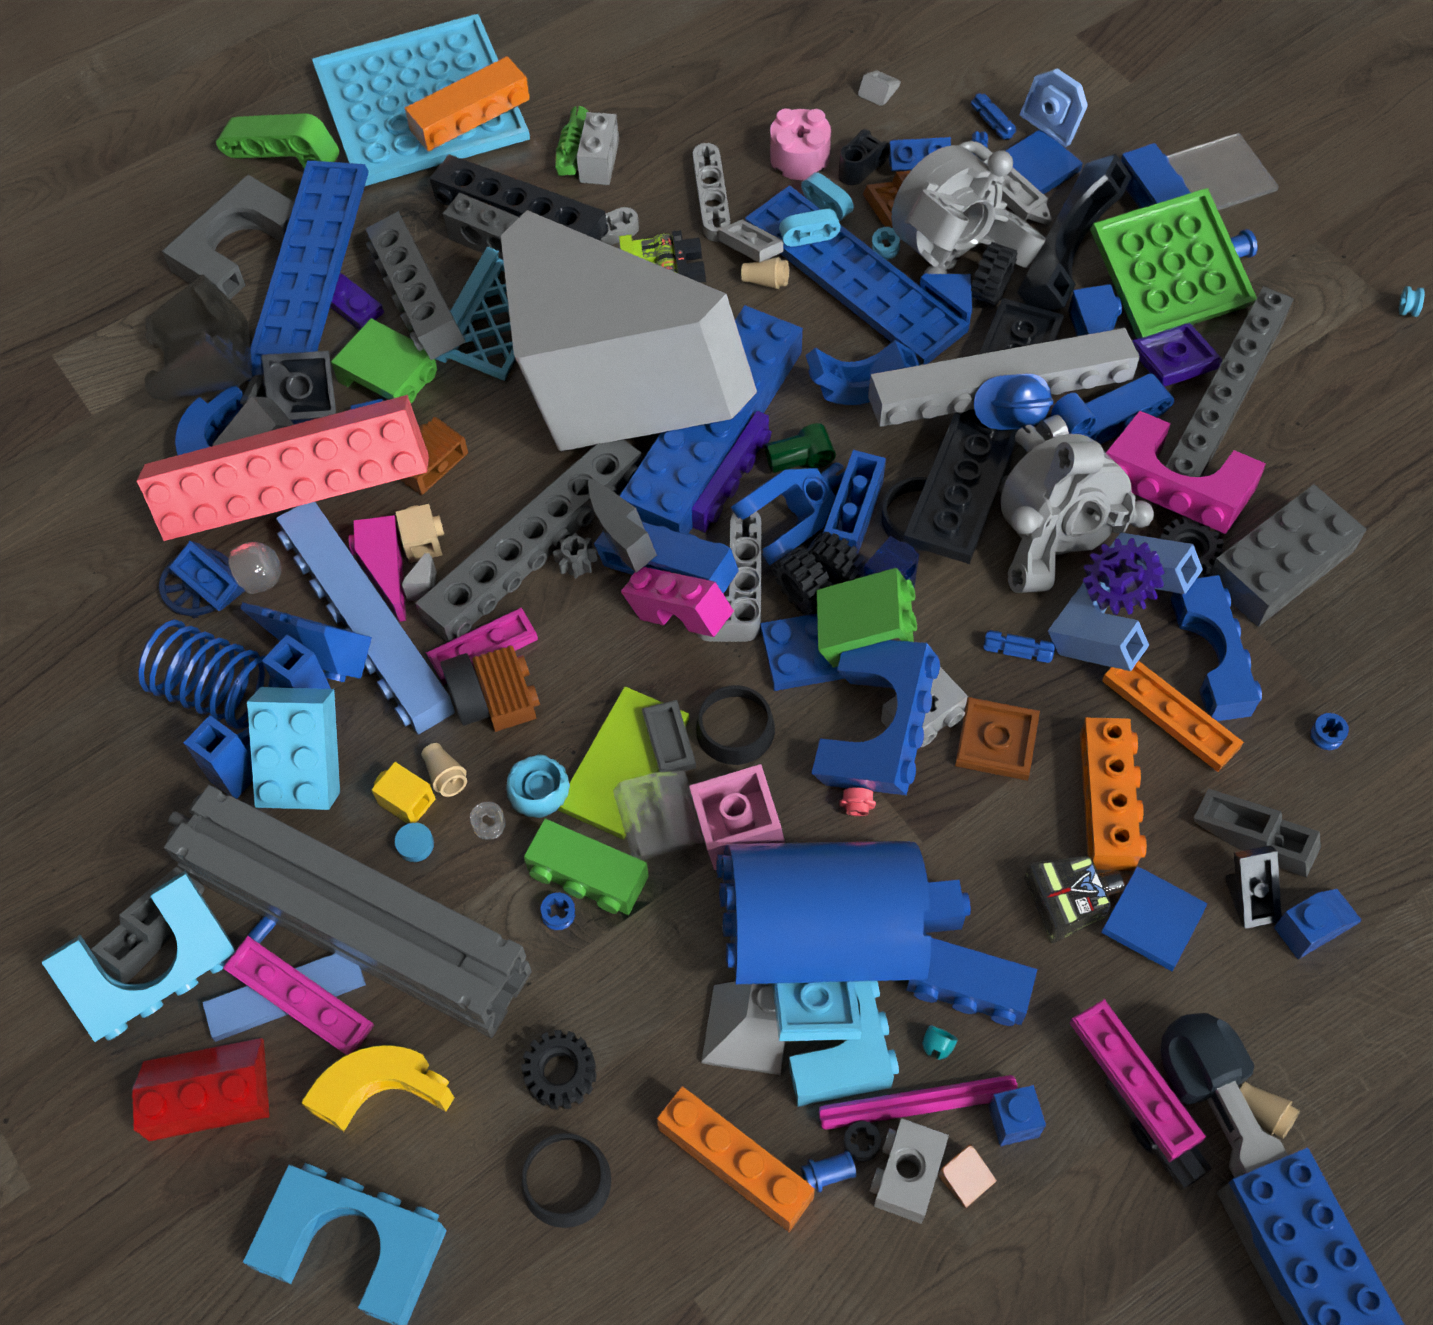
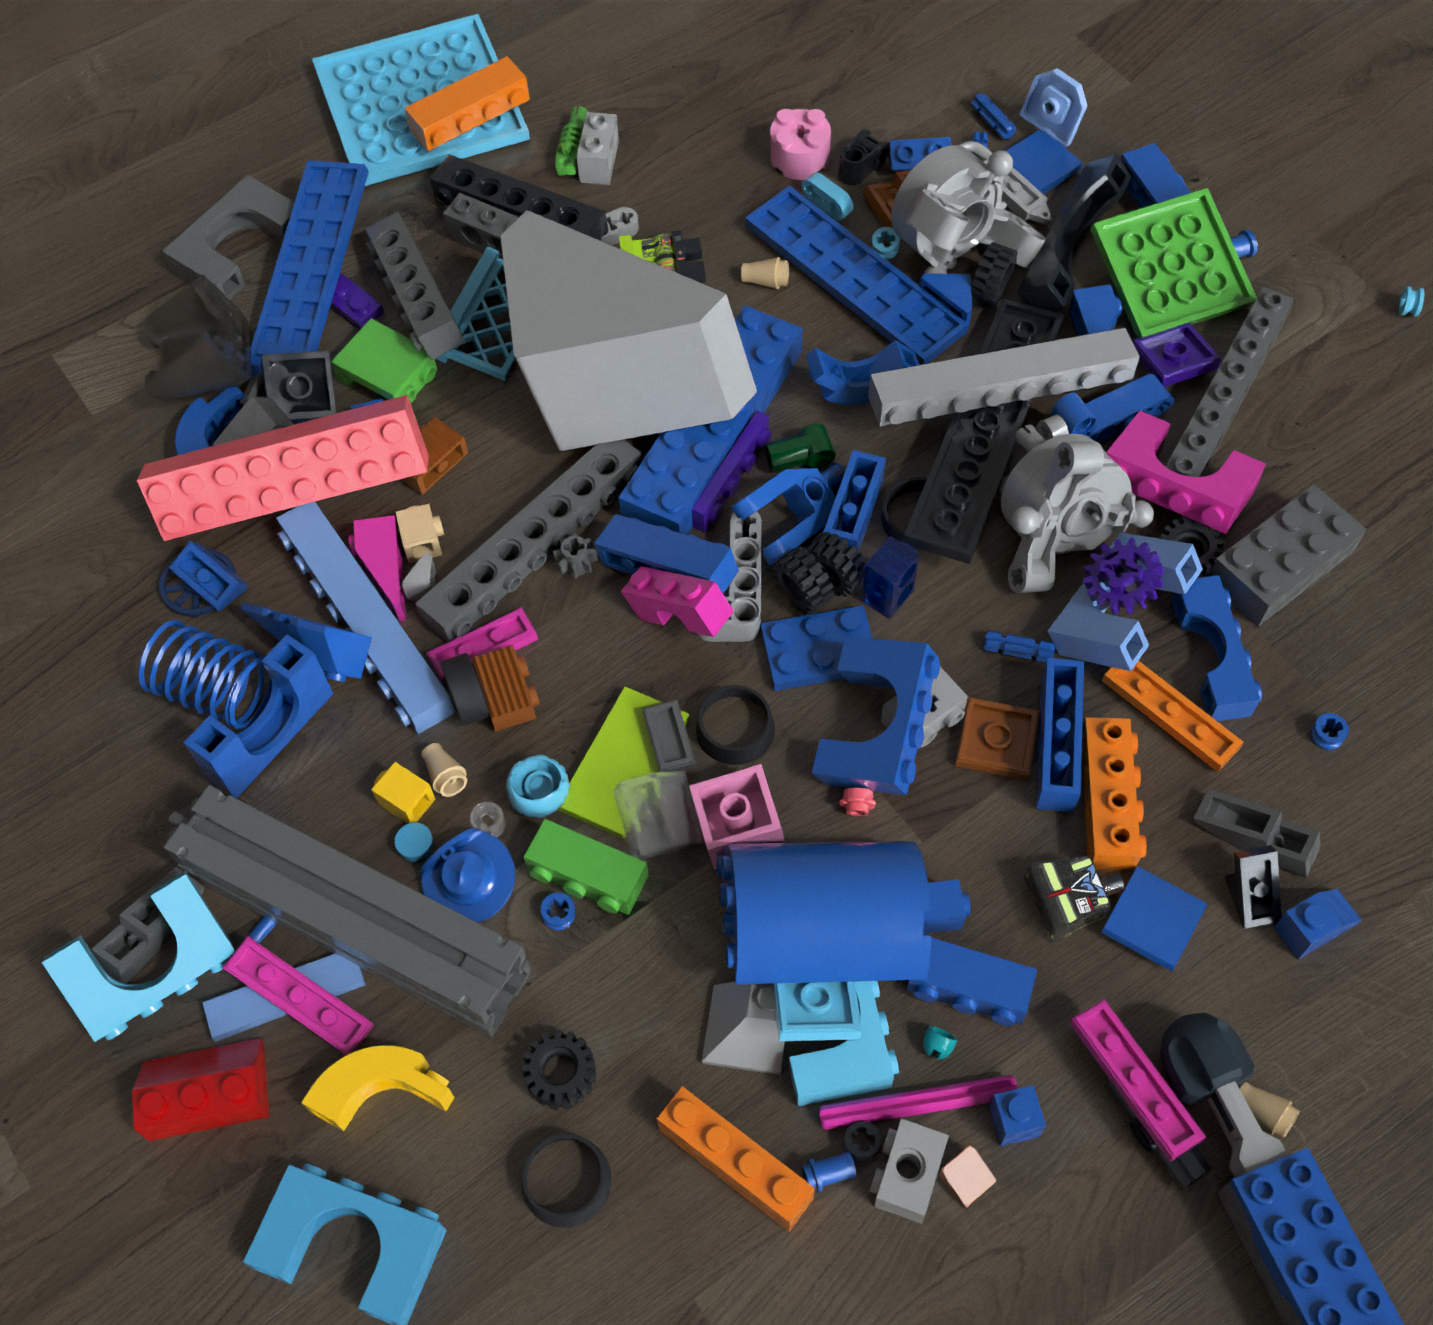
bright green beam [216,113,339,169] -> none
clear hair [228,541,282,594] -> none
medium azure brick [247,687,340,810] -> none
dark grey slope [588,478,657,573] -> none
light grey beam [693,143,730,242] -> none
light grey plate [719,219,783,263] -> none
medium azure beam [779,209,841,247] -> none
bright green panel [817,568,917,668] -> none
light grey slope [858,70,901,106] -> none
blue piece [973,373,1053,430] -> none
clear piece [1167,133,1279,210] -> none
none -> blue hat [420,828,516,923]
none -> blue brick [1036,657,1084,813]

